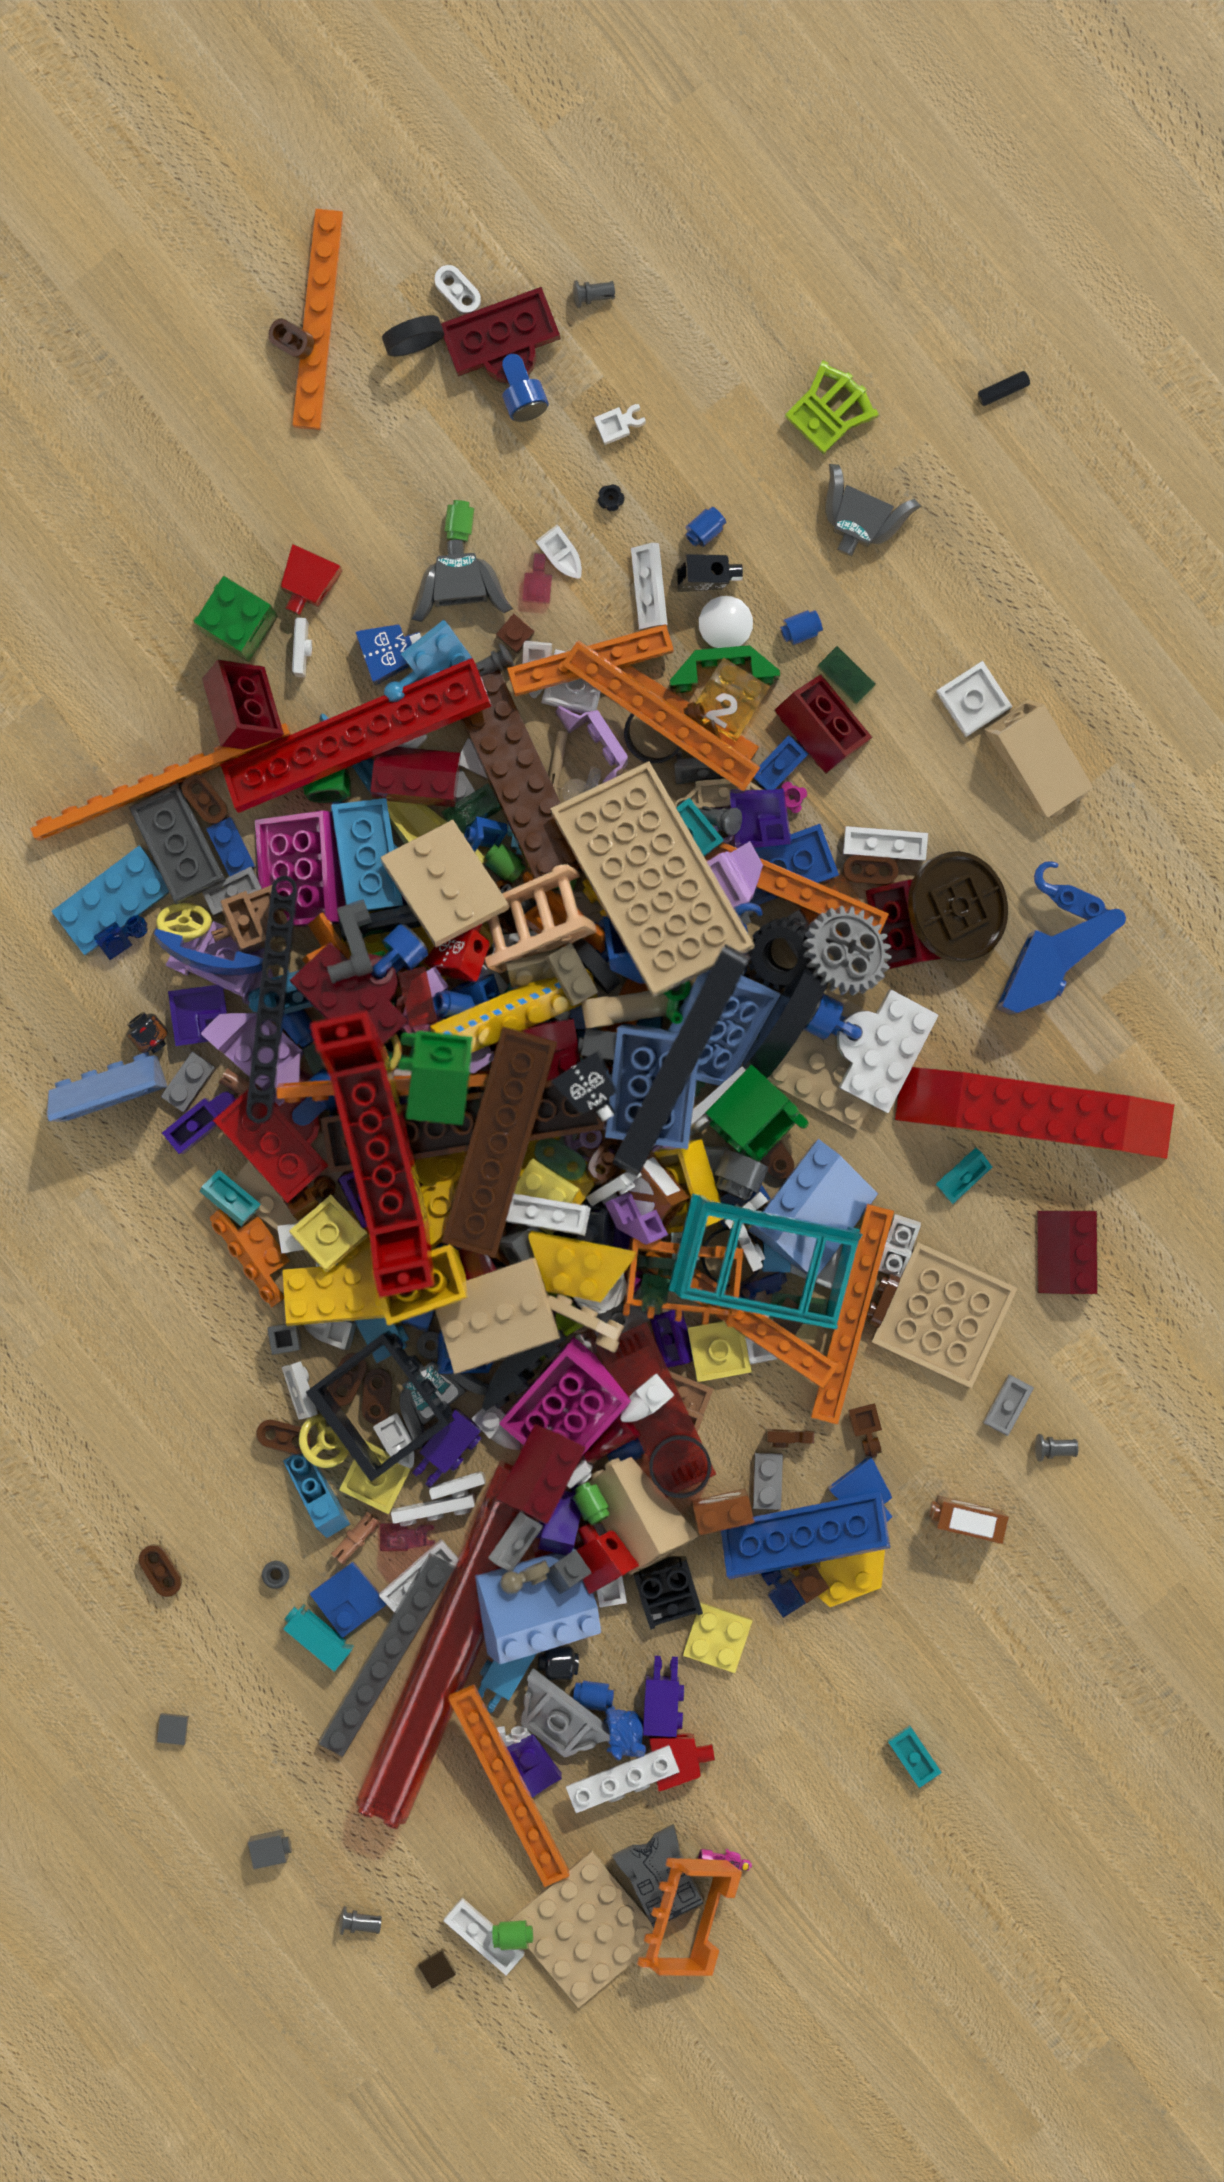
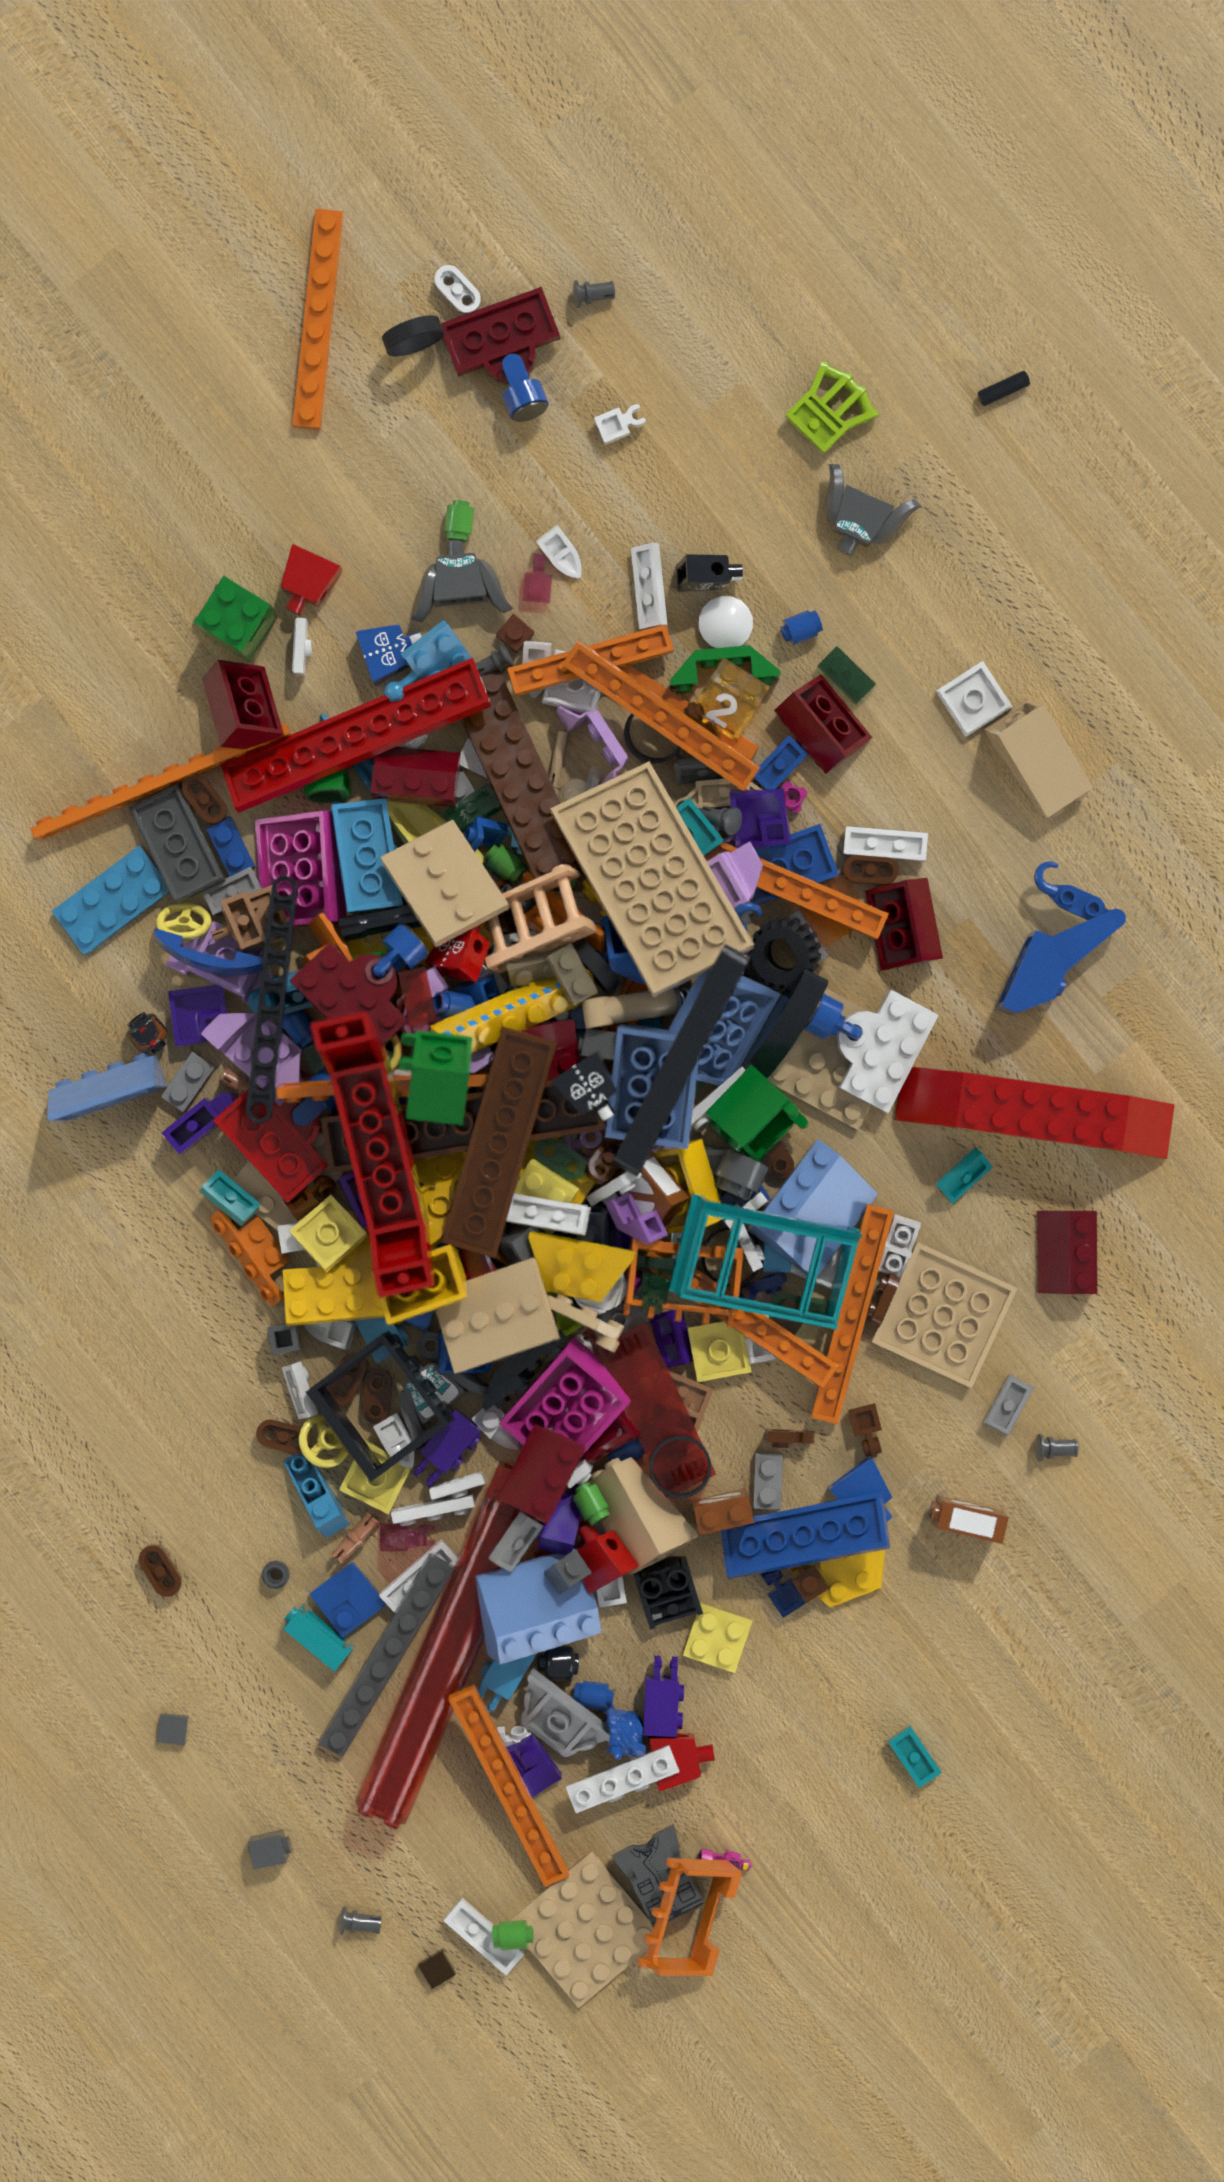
clear blue plate [93,915,148,960] -> none
reddish brown plate [269,318,314,359] -> none
dark grey beam [327,899,374,984] -> none
dark tan plate [500,1560,550,1594] -> none
black plate [598,484,625,512] -> none
white plate [621,1374,674,1422] -> none
green plate [663,980,691,1024] -> none
blue brick [685,507,726,547] -> none
light grey gear [803,906,891,996] -> none
dark brown plate [908,851,1008,962] -> none

